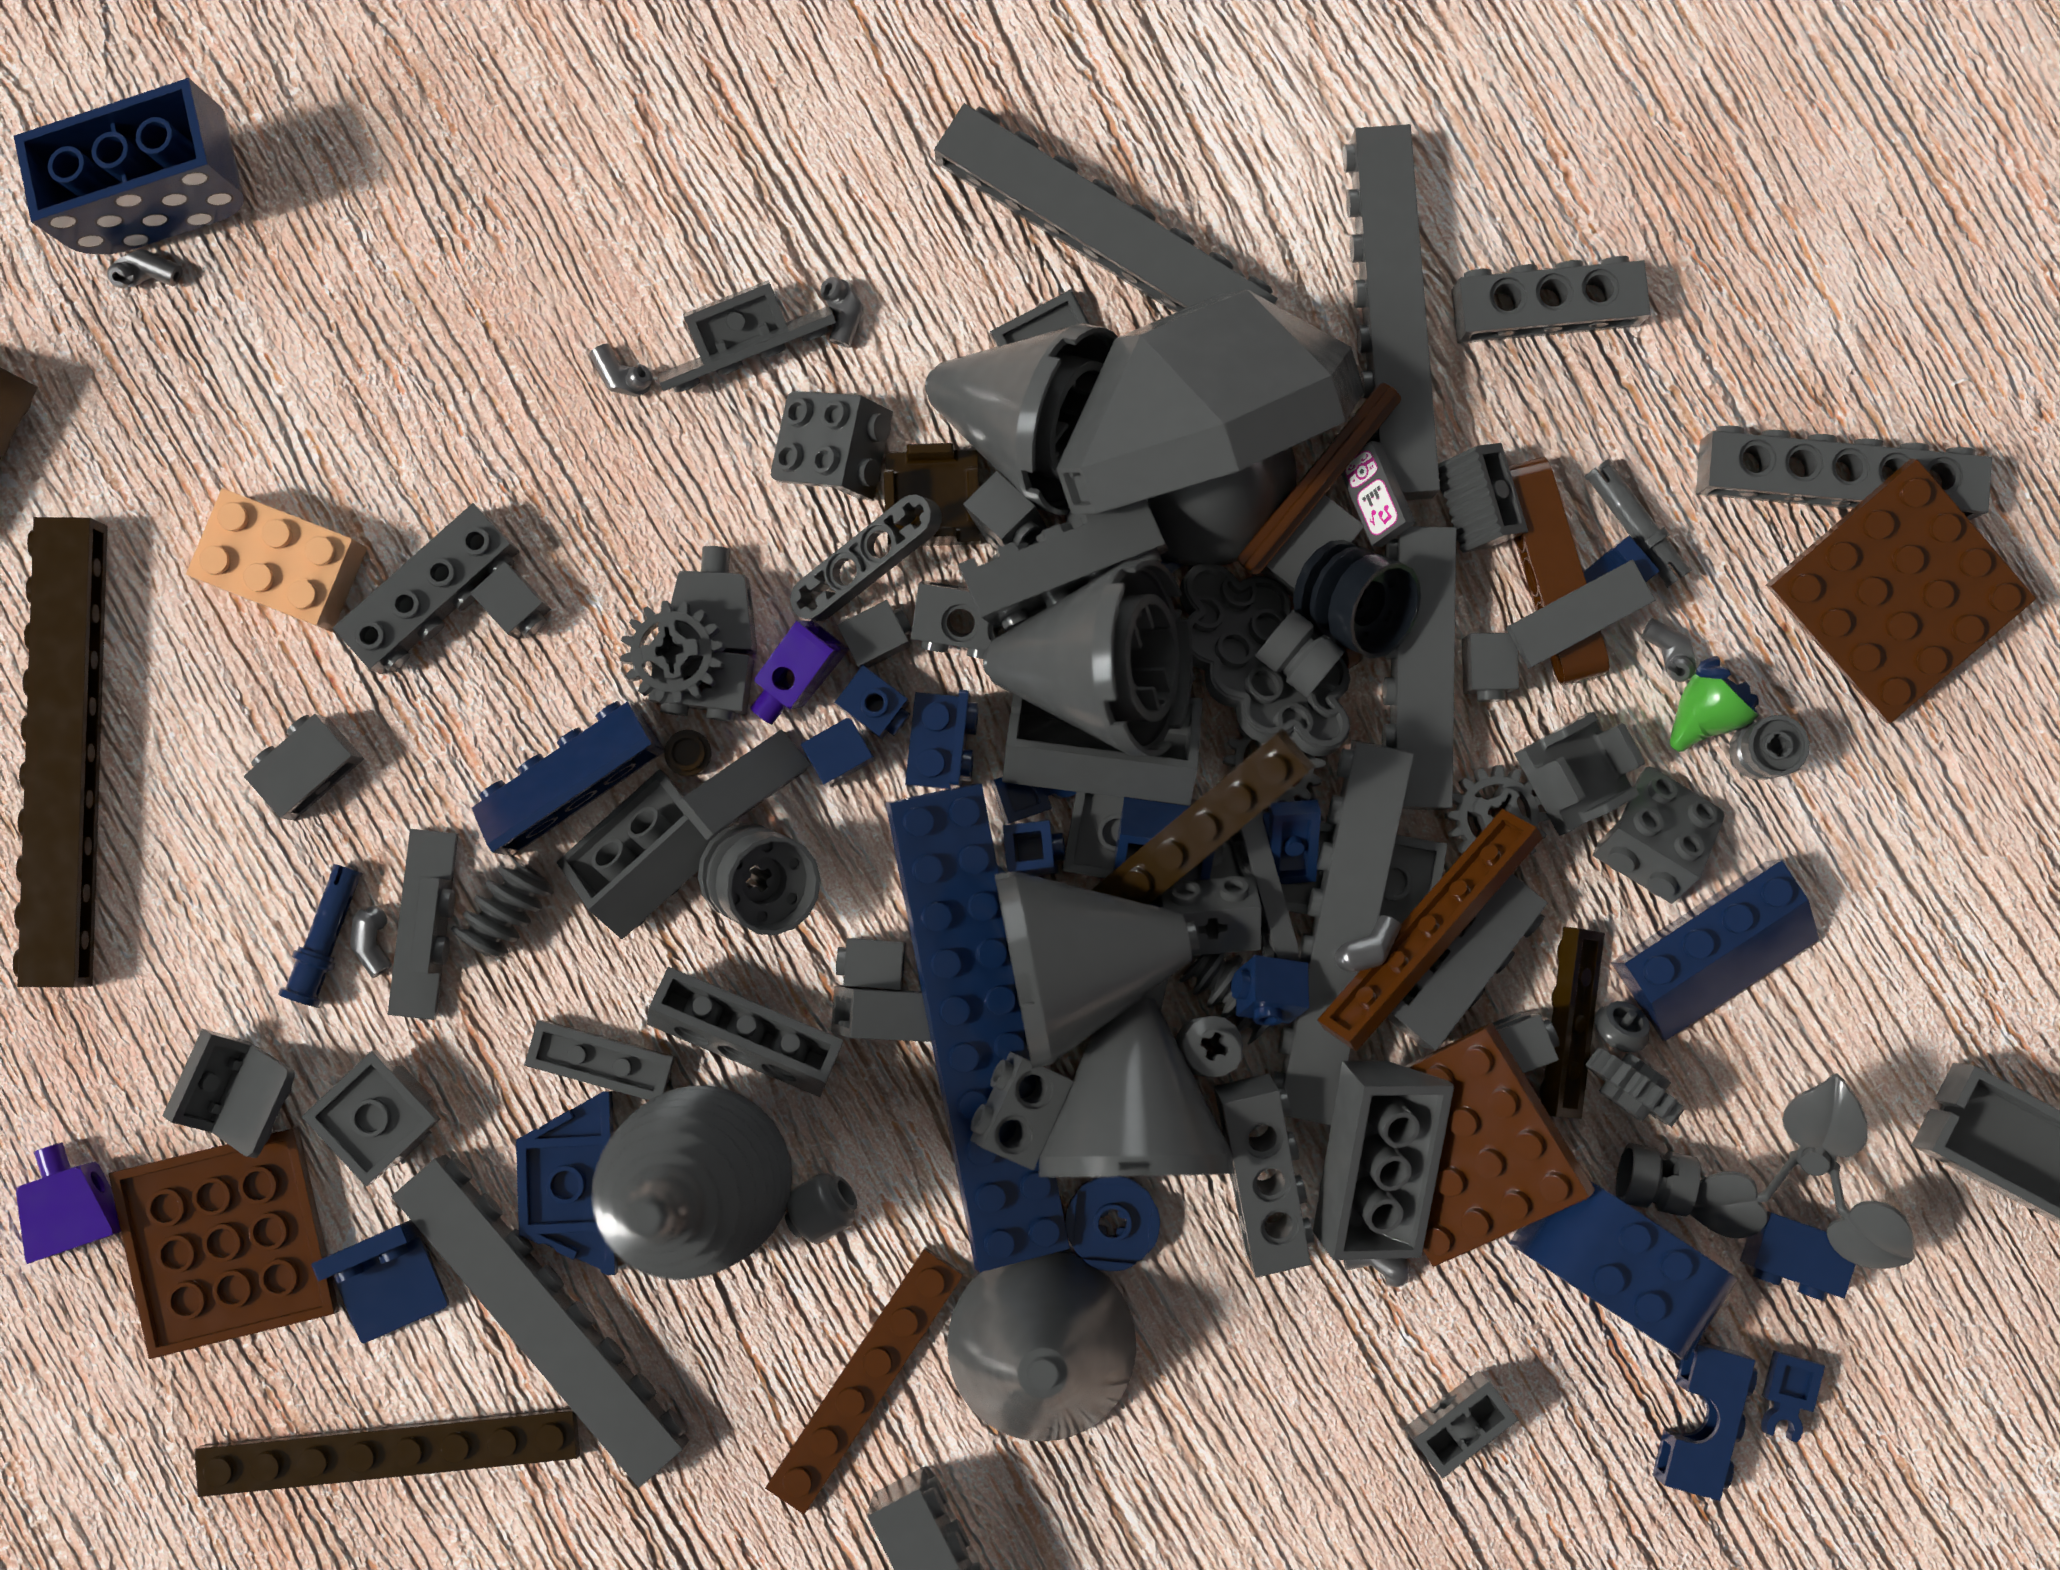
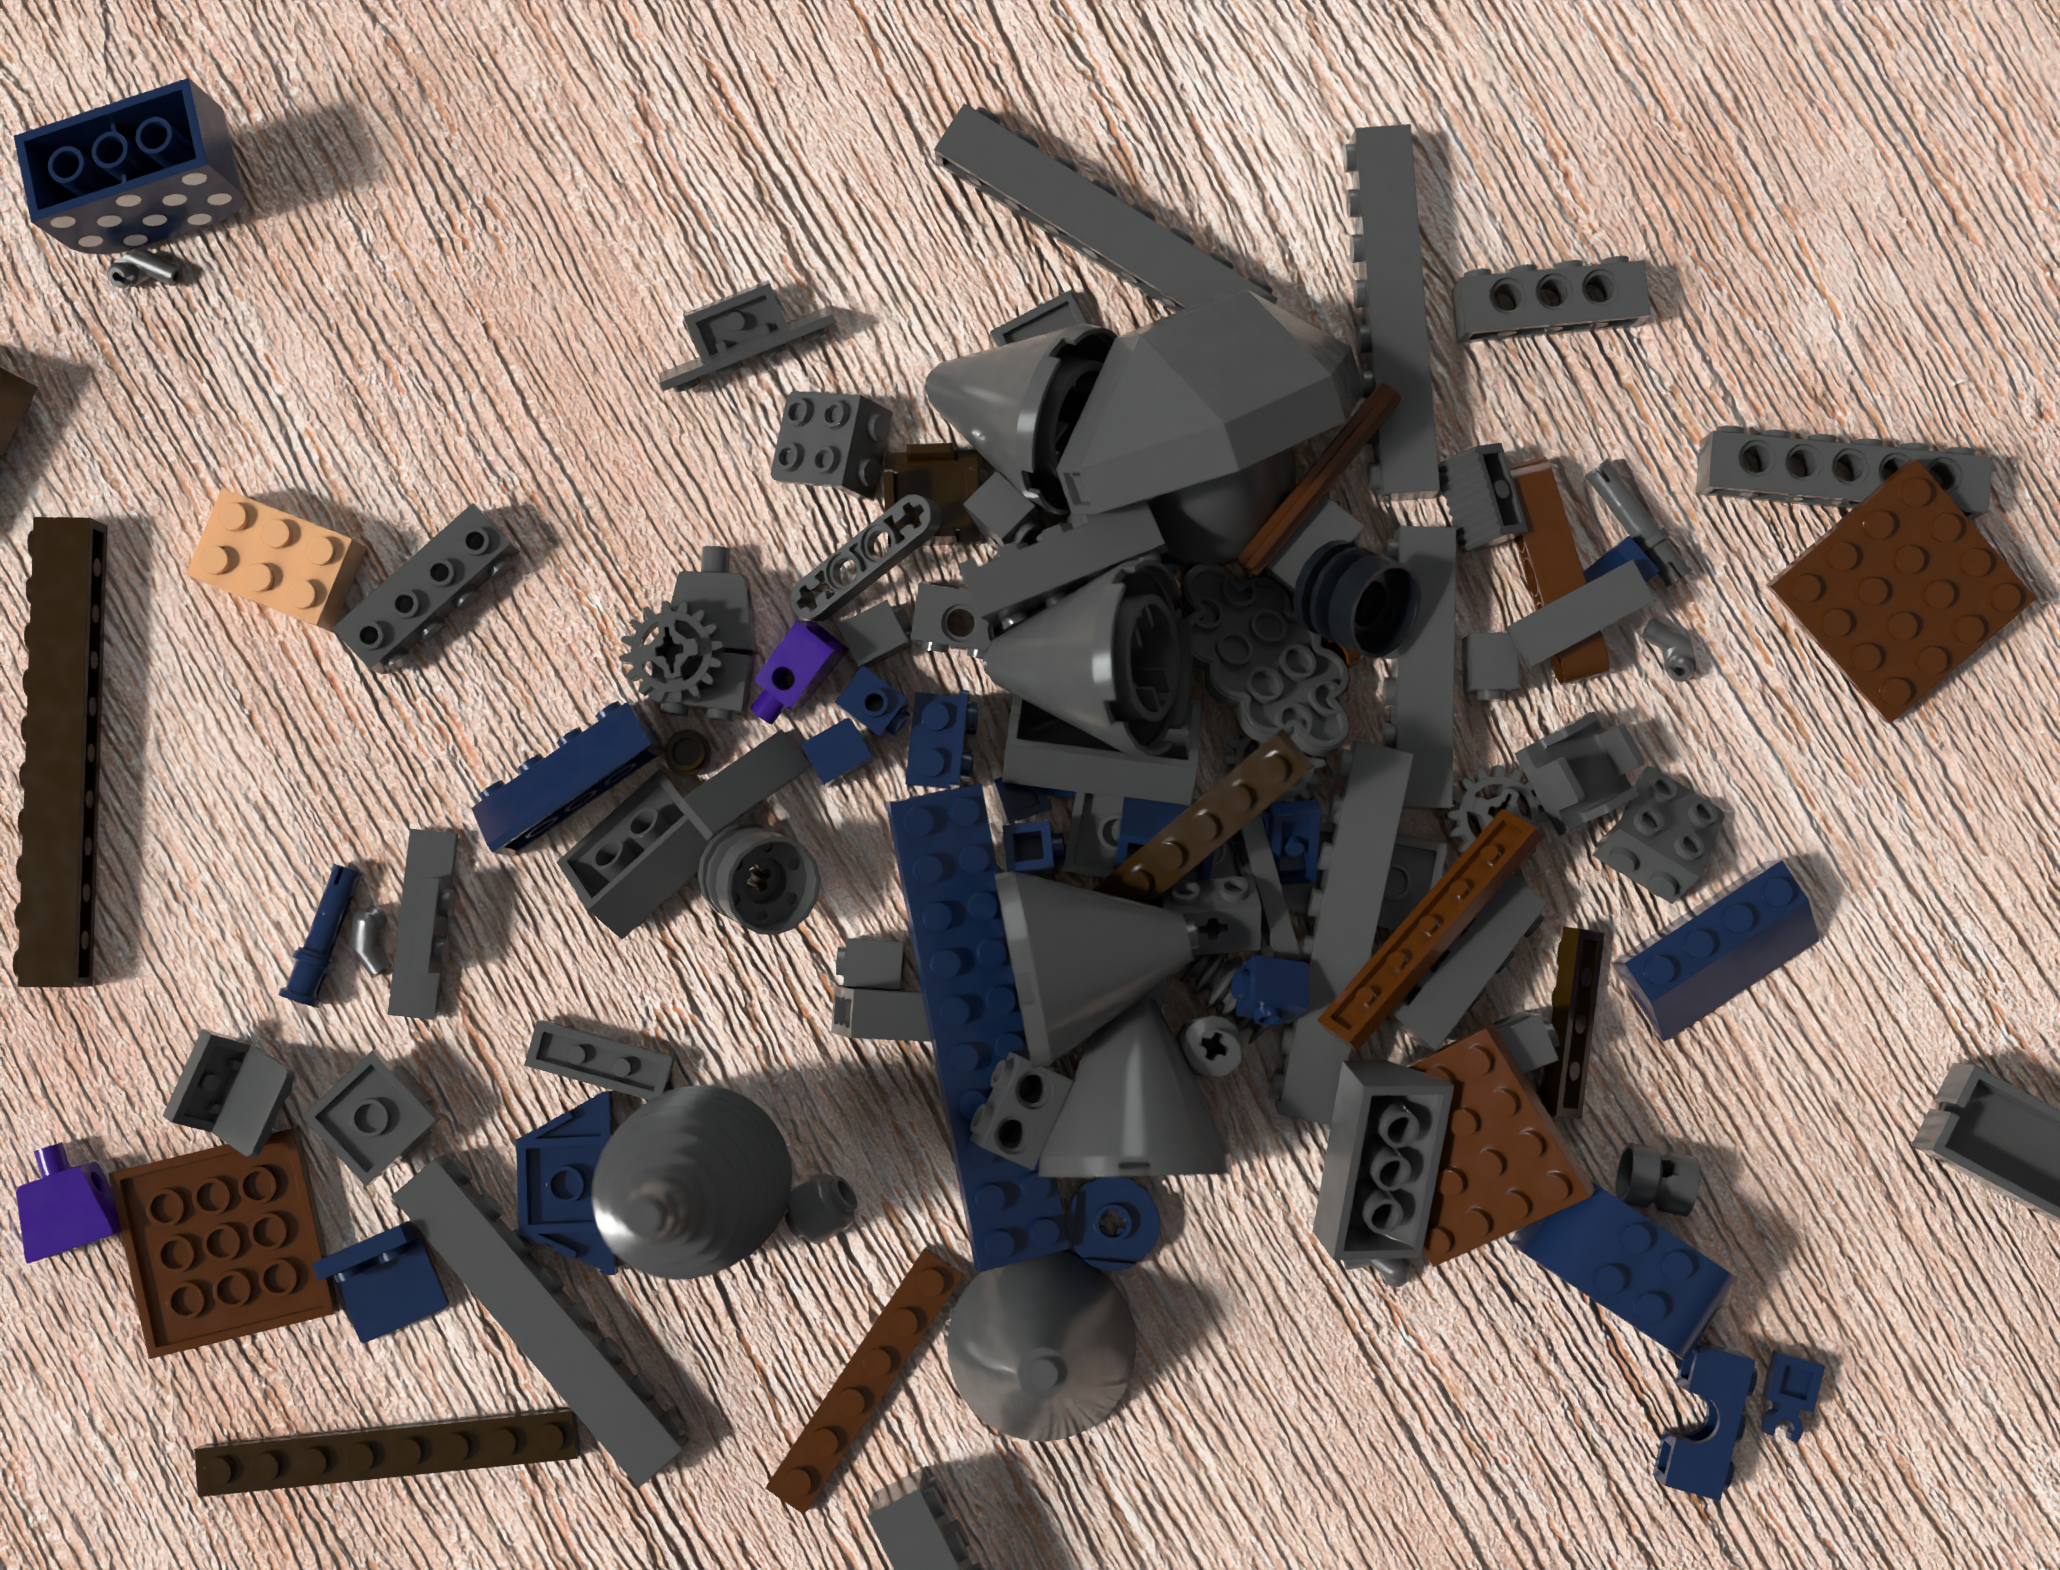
dark grey brick [243,714,364,821] -> none
dark grey piece [451,854,554,958] -> none
dark grey brick [470,562,551,640] -> none
flat silver arm [589,343,653,397] -> none
dark grey brick [647,966,844,1097] -> none
flat silver arm [820,277,863,348] -> none
dark grey brick [1214,1073,1315,1278] -> none
dark grey wheel [1255,609,1345,698] -> none
flat silver arm [1335,915,1401,972] -> none
tile [1341,441,1416,547] -> none
dark grey brick [1404,1371,1518,1479] -> none
dark grey gear [1585,1047,1685,1127] -> none
dark grey hat [1594,1001,1650,1053] -> none
bright green hat [1670,656,1759,752] -> none
dark grey plant [1690,1073,1915,1269] -> none
dark grey wheel [1729,715,1810,780] -> none
dark blue brick [1740,1211,1856,1302] -> none

